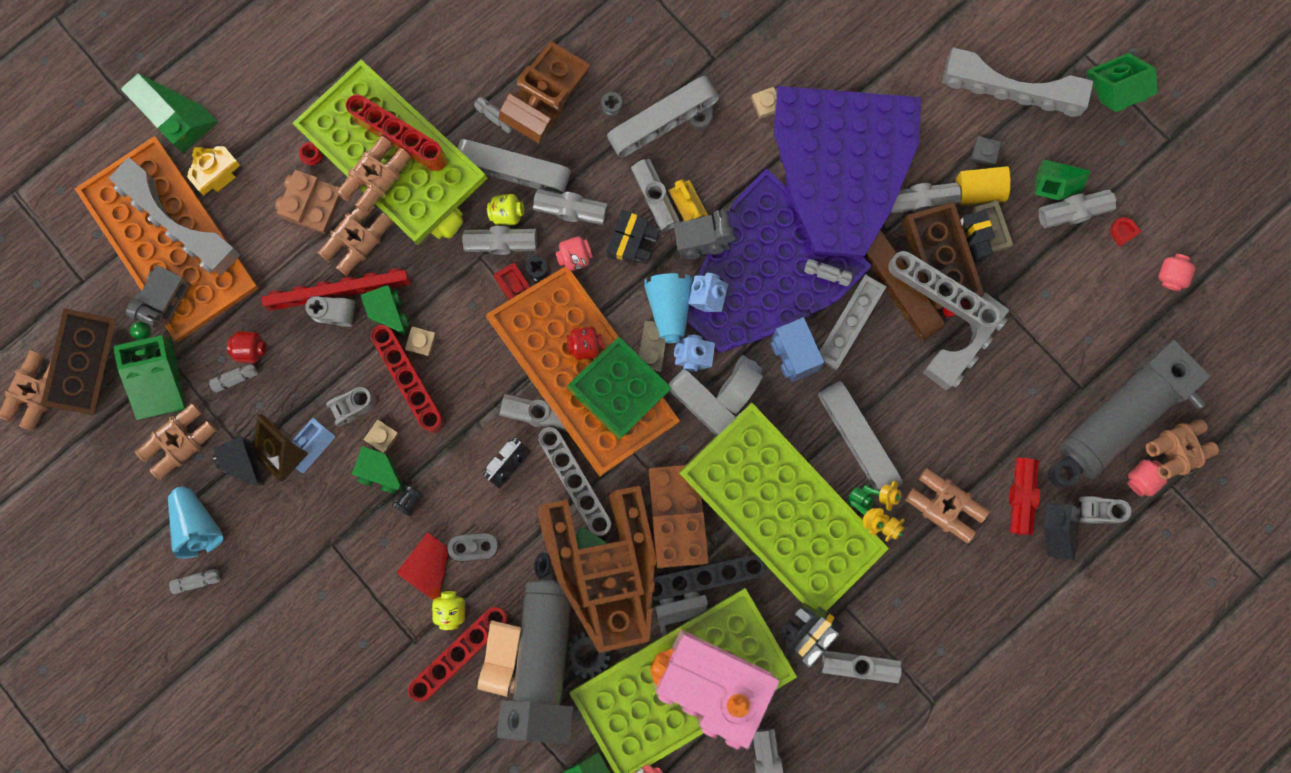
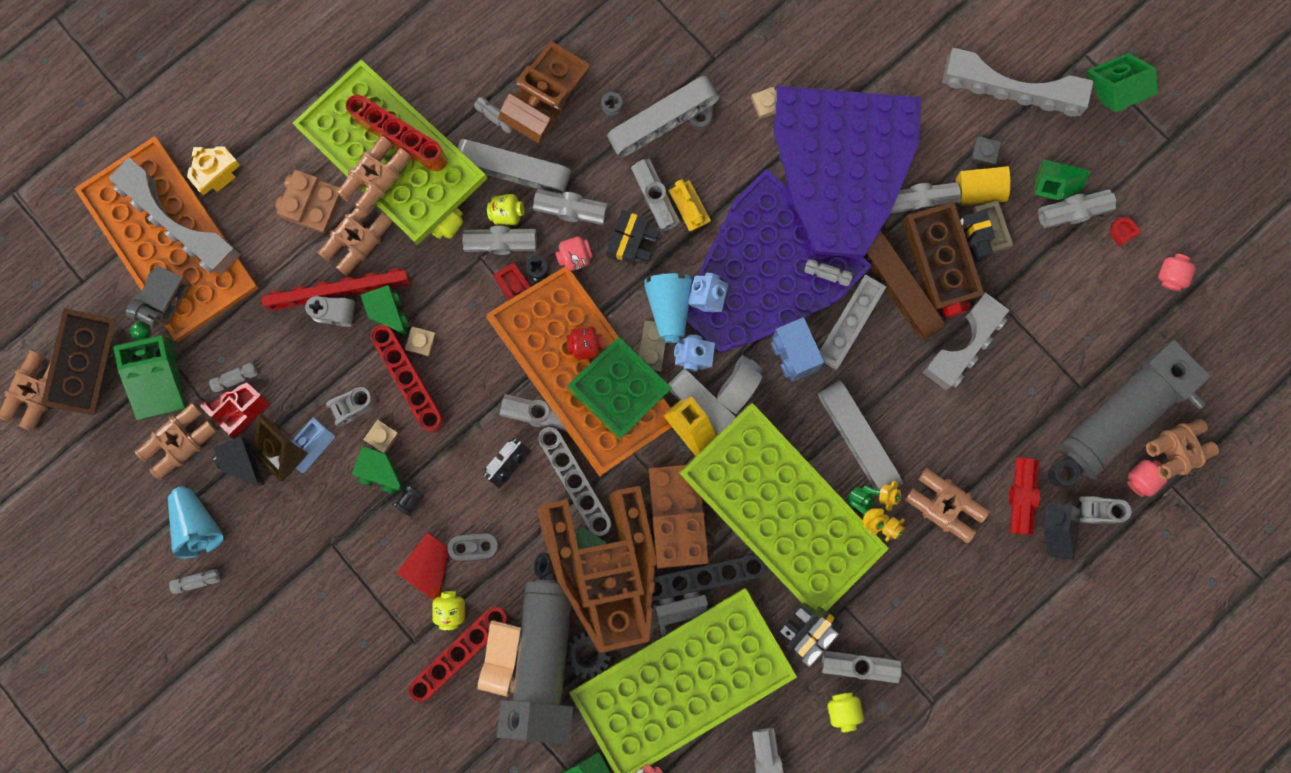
green wedge [121,73,218,154] -> none
red head [227,331,267,364] -> none
red plate [299,142,323,166] -> none
bright pink piece [650,629,779,749] -> none
dark grey hinge [674,209,735,260] -> none
light grey beam [888,251,1001,330] -> none
none -> red slope [199,383,270,439]
none -> yellow slope [663,396,717,456]
none -> neon yellow head [827,693,864,732]

